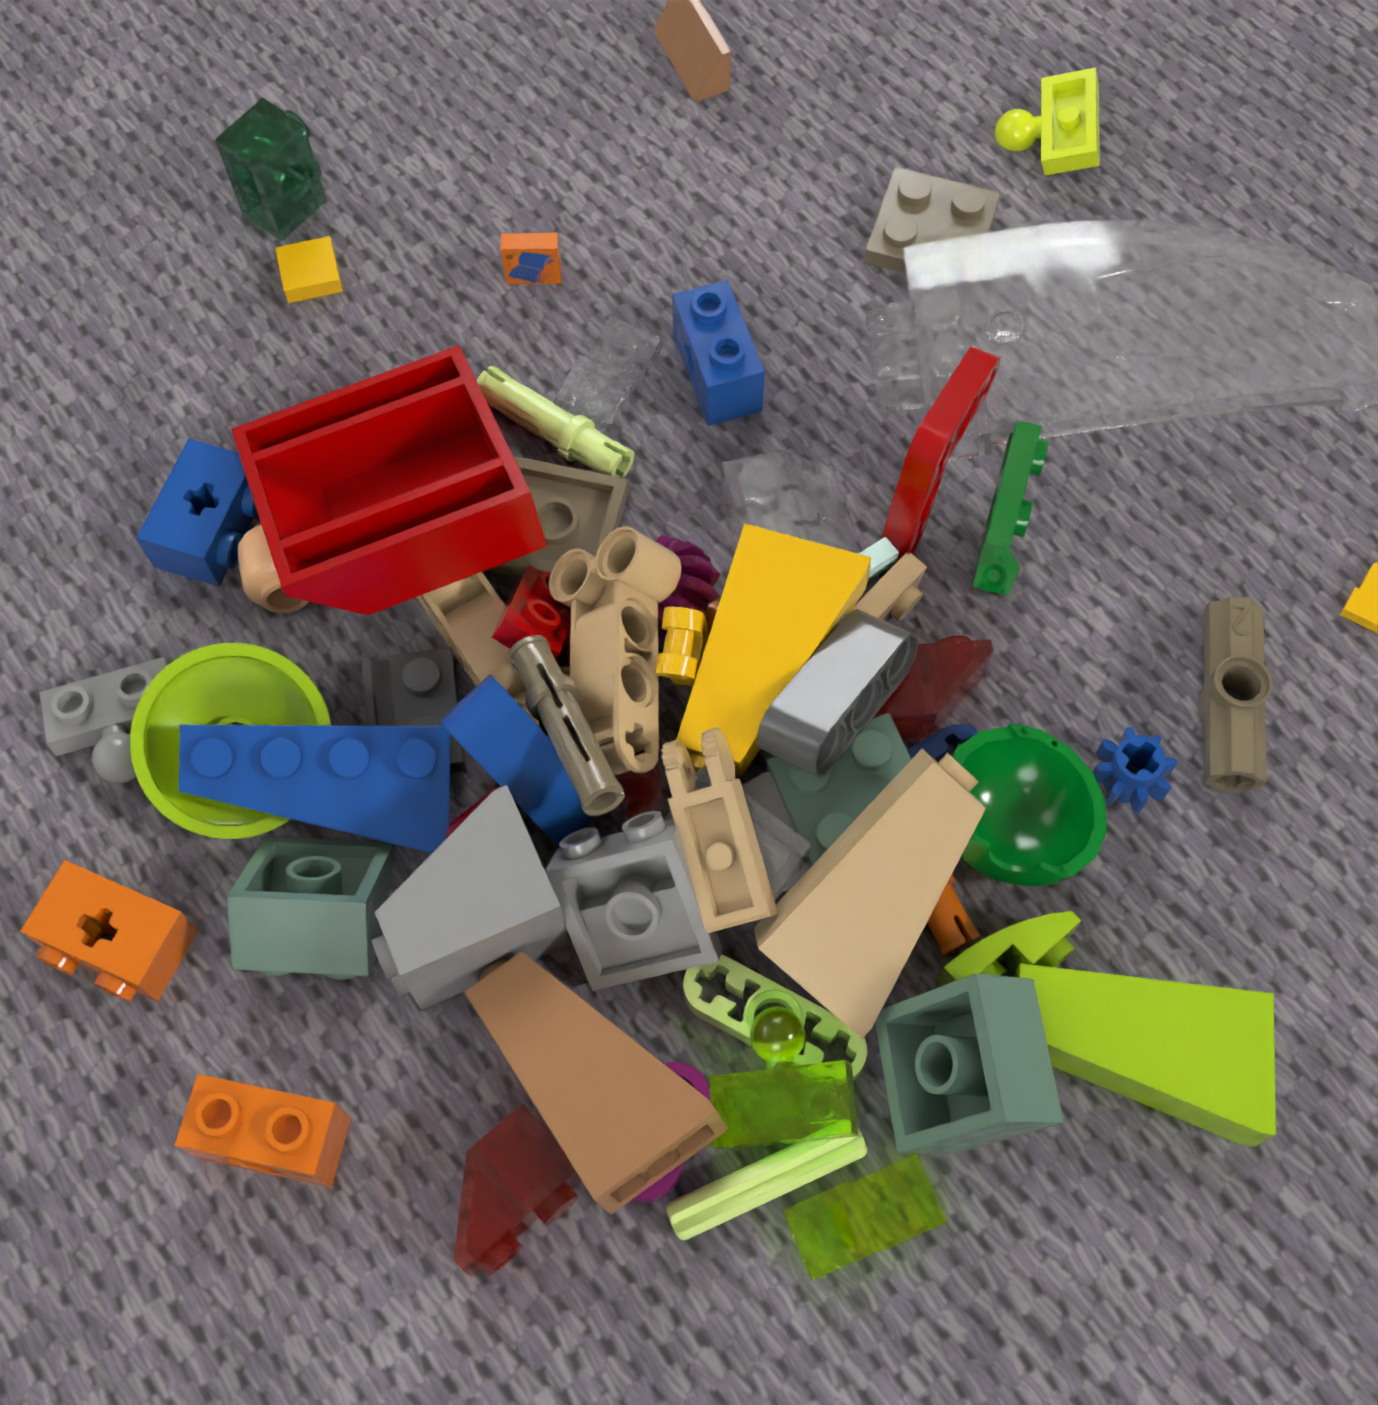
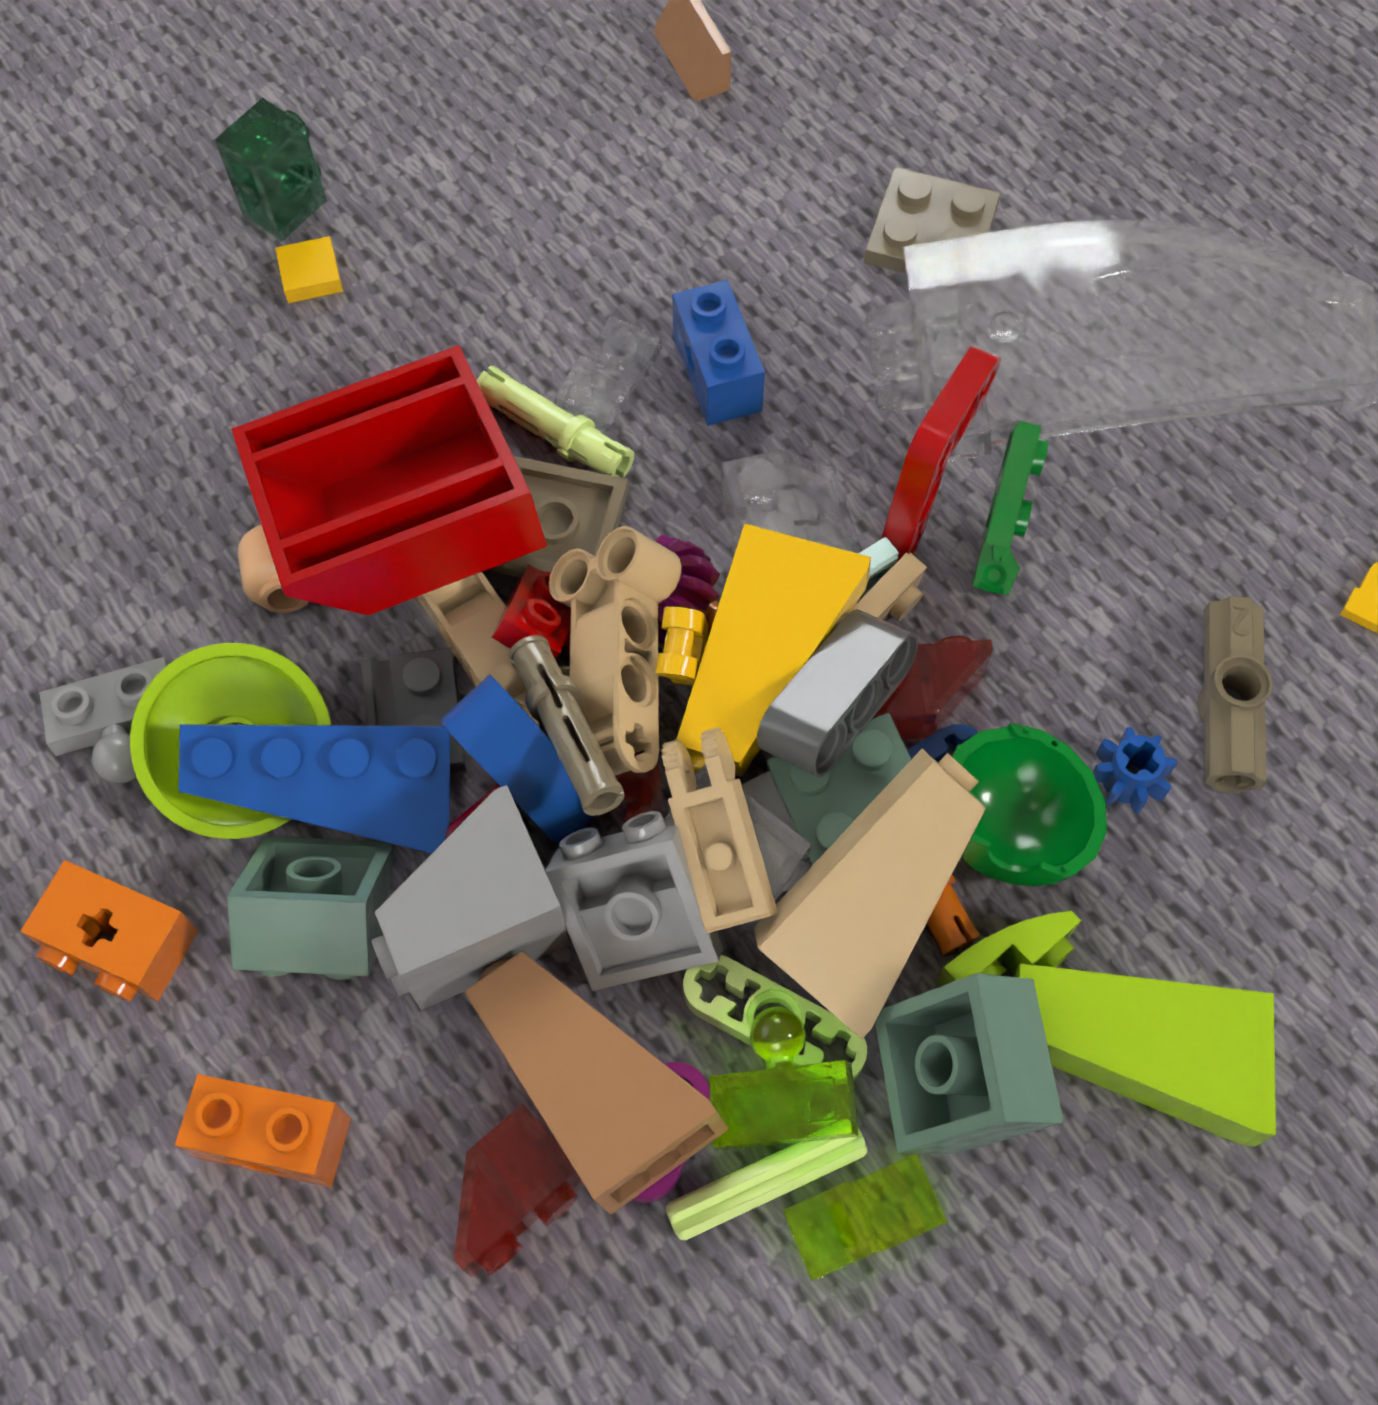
blue brick [136,438,259,587] -> none
orange tile [500,232,562,284] -> none
neon yellow plate [995,67,1100,175] -> none

